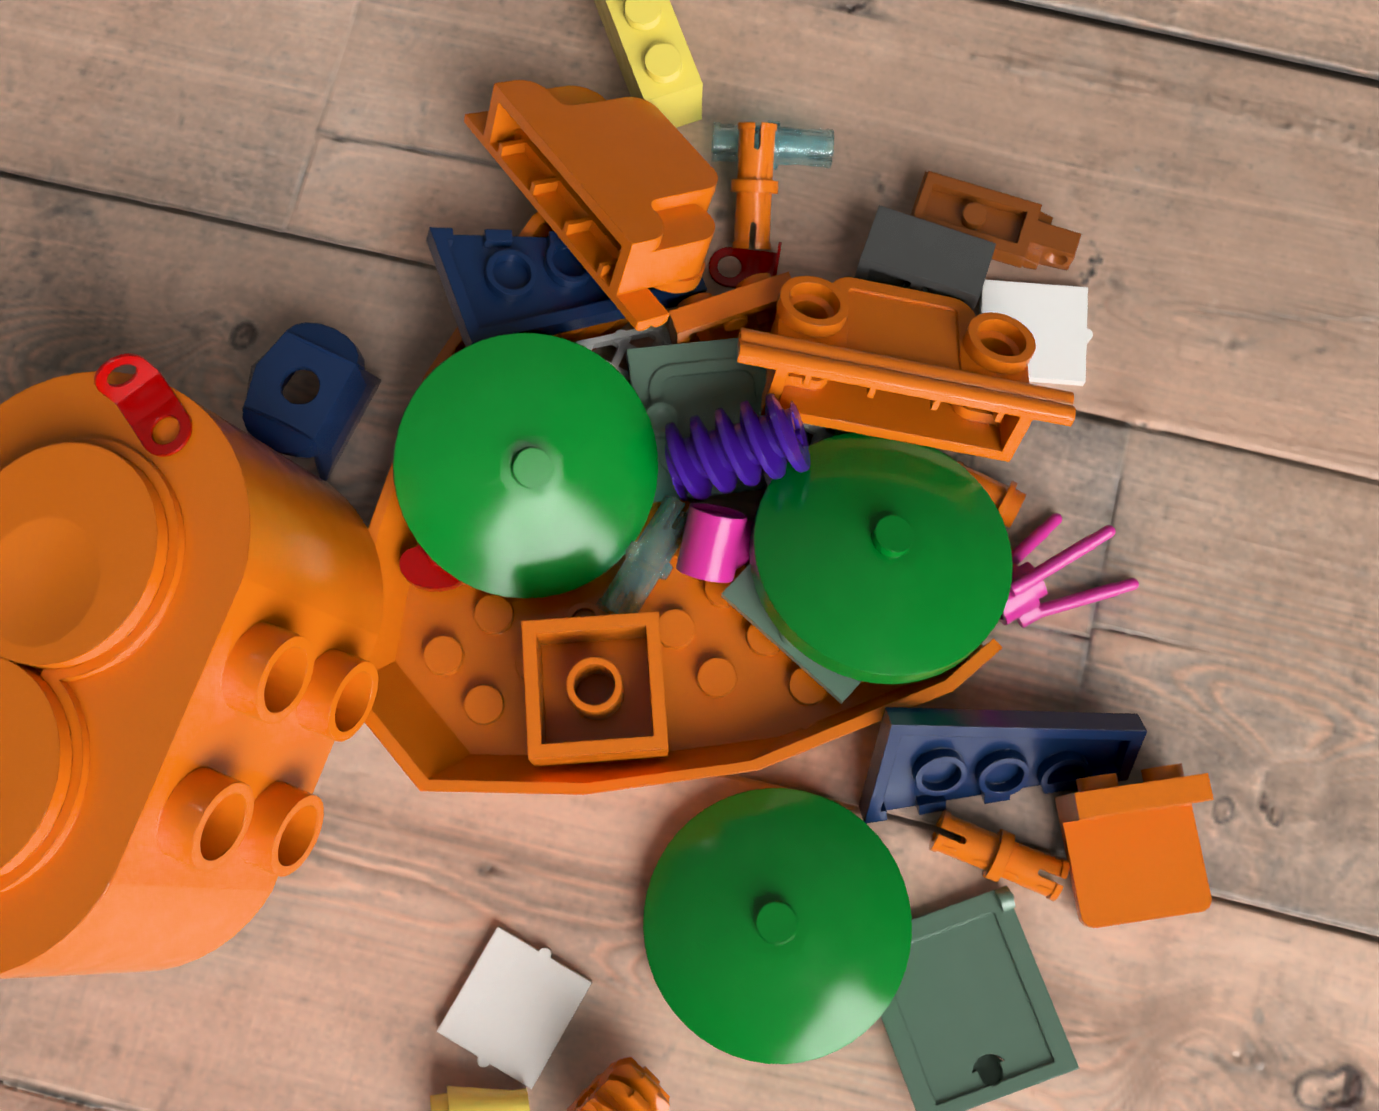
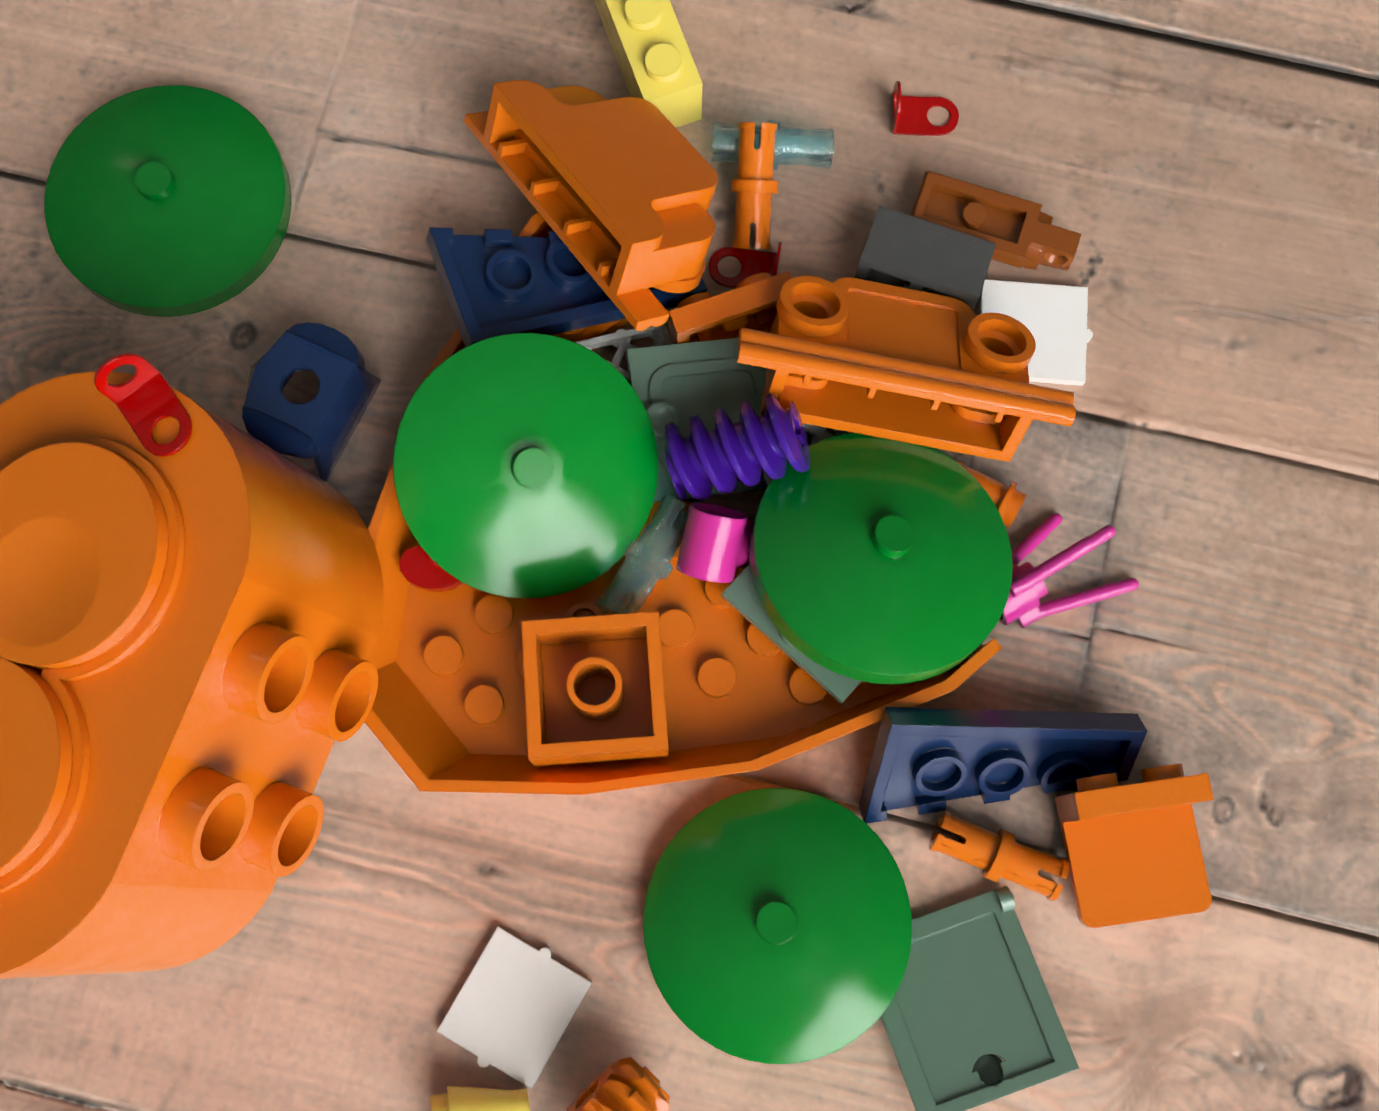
none -> green dish [44,85,292,317]
none -> red piece [891,81,959,136]

